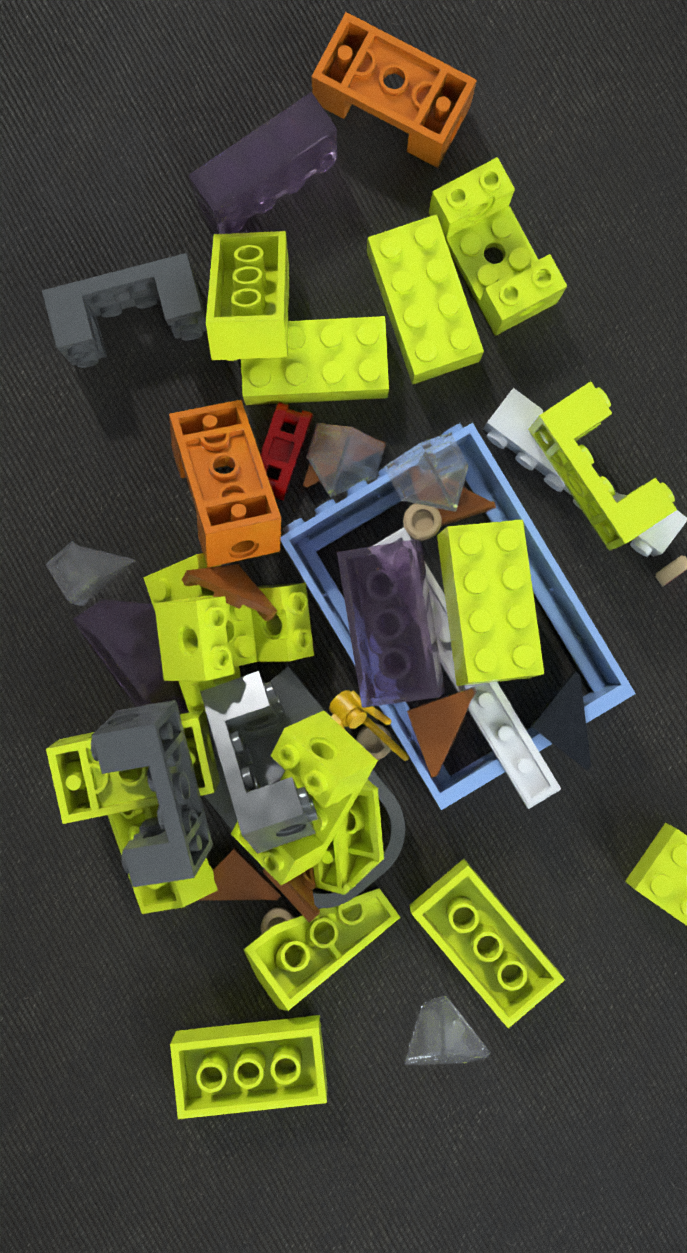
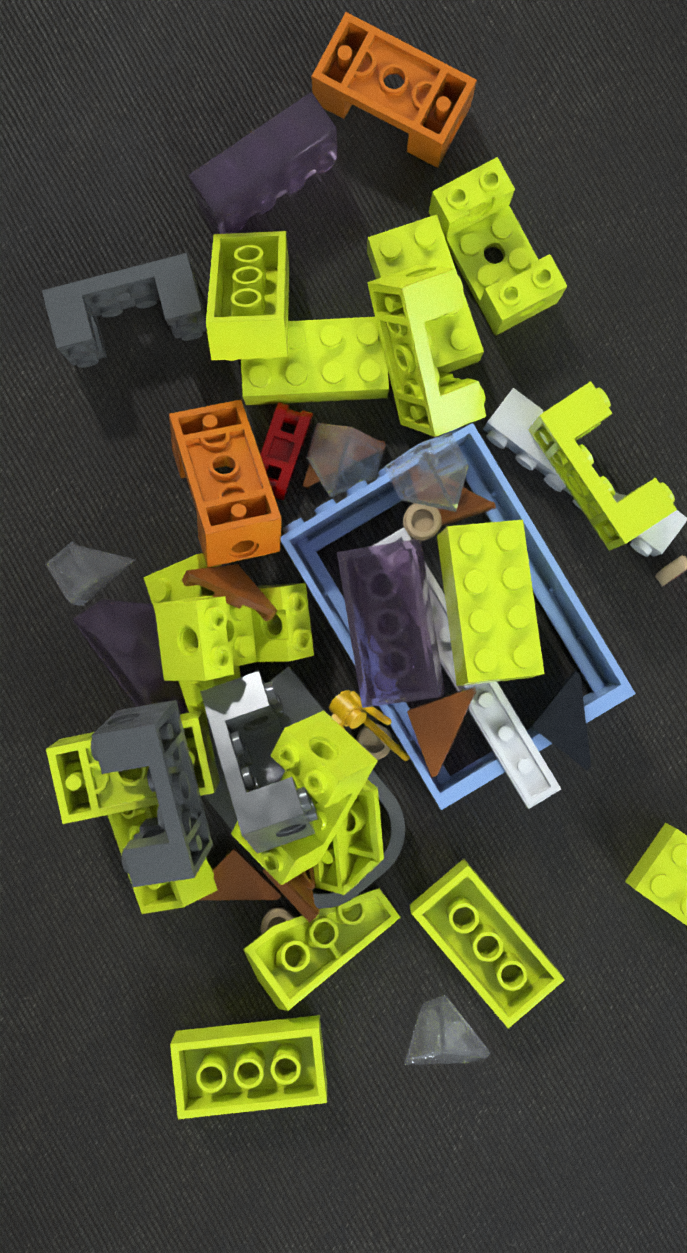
none -> neon yellow plate [367,264,486,437]

